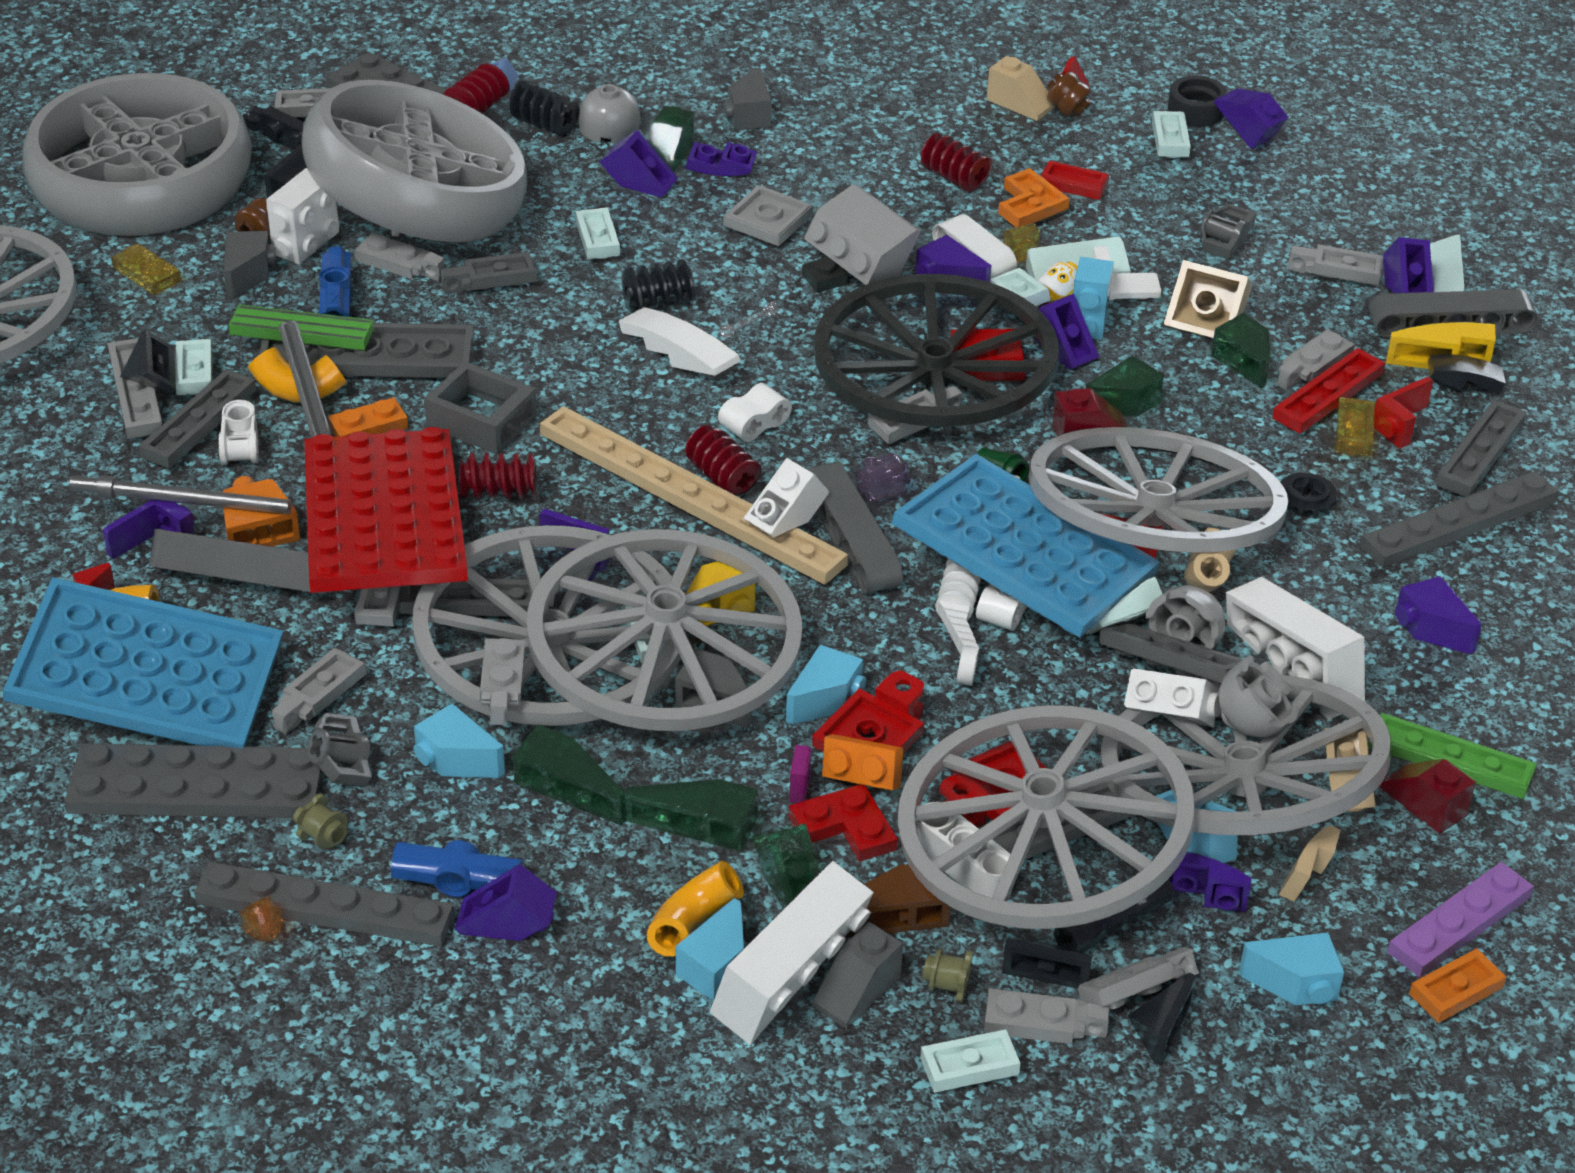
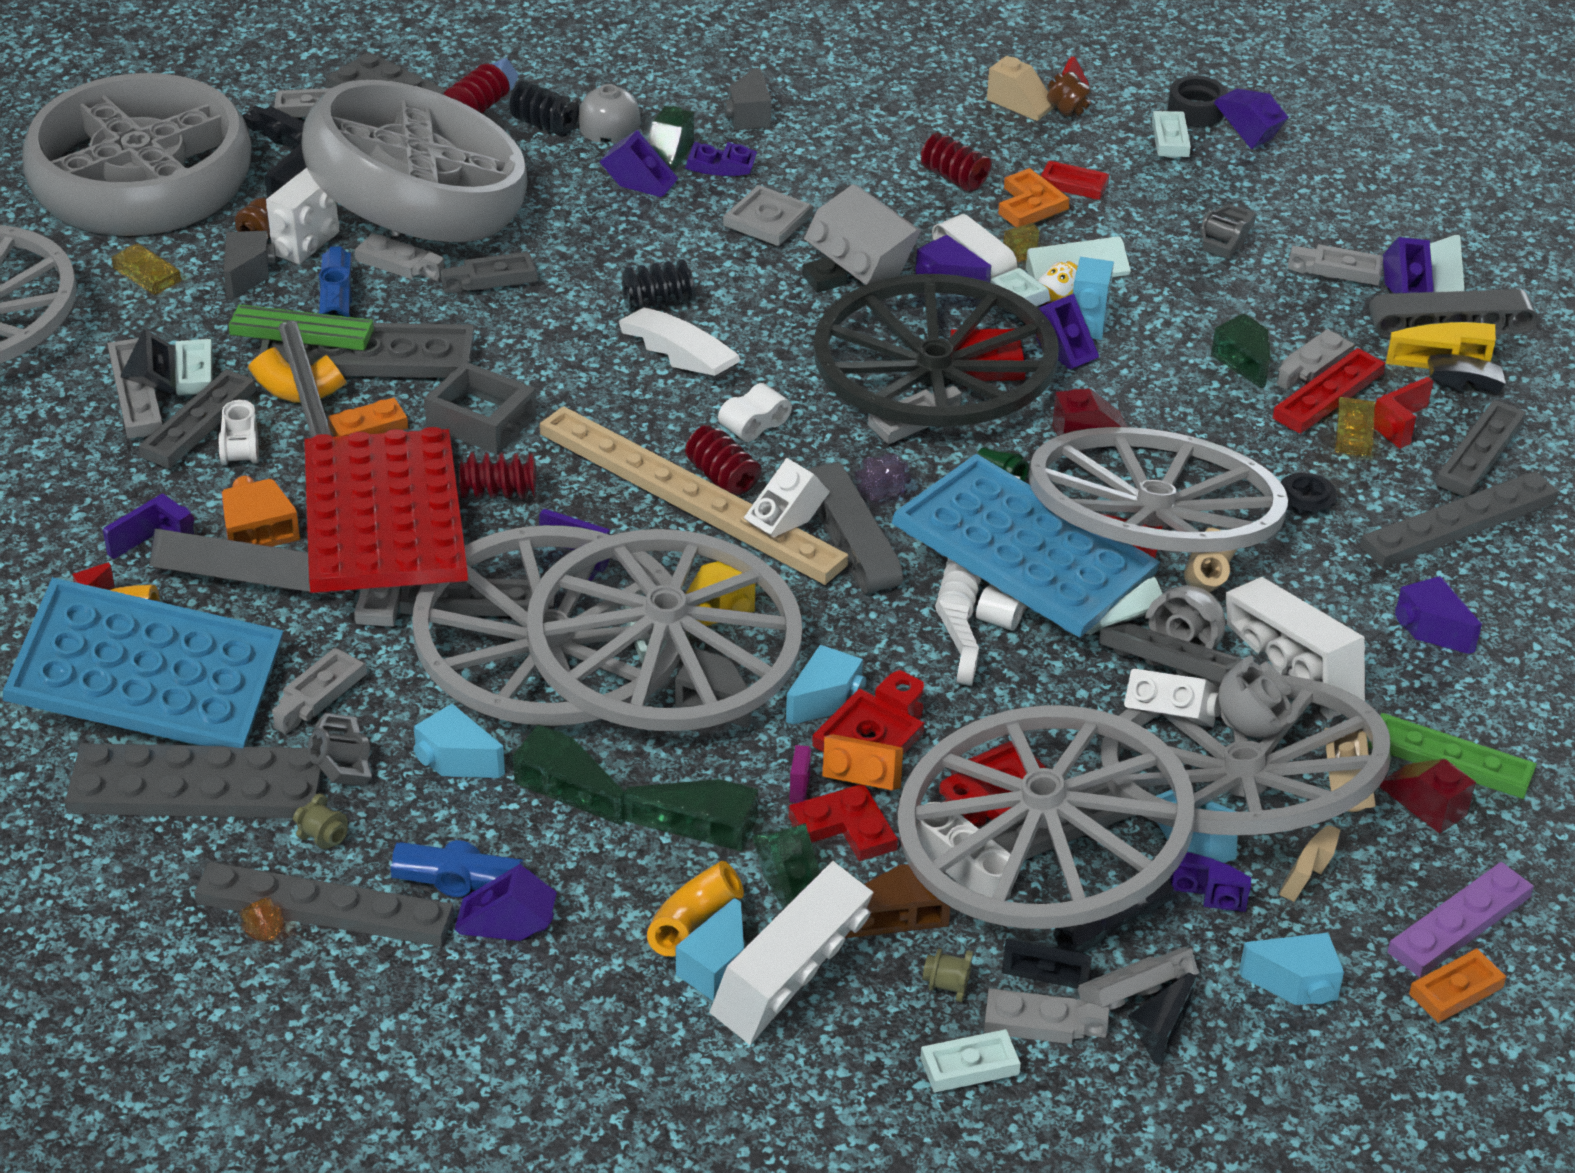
flat silver bar [69,475,292,515] -> none
light grey hinge [480,638,525,725] -> none
light aqua plate [575,207,620,259] -> none
clear hinge [720,302,779,338] -> none
dark grey slope [812,922,903,1029] -> none
clear green slope [1085,356,1164,417] -> none
white bracket [1093,246,1161,300] -> none
tan slope [1164,260,1253,343] -> none

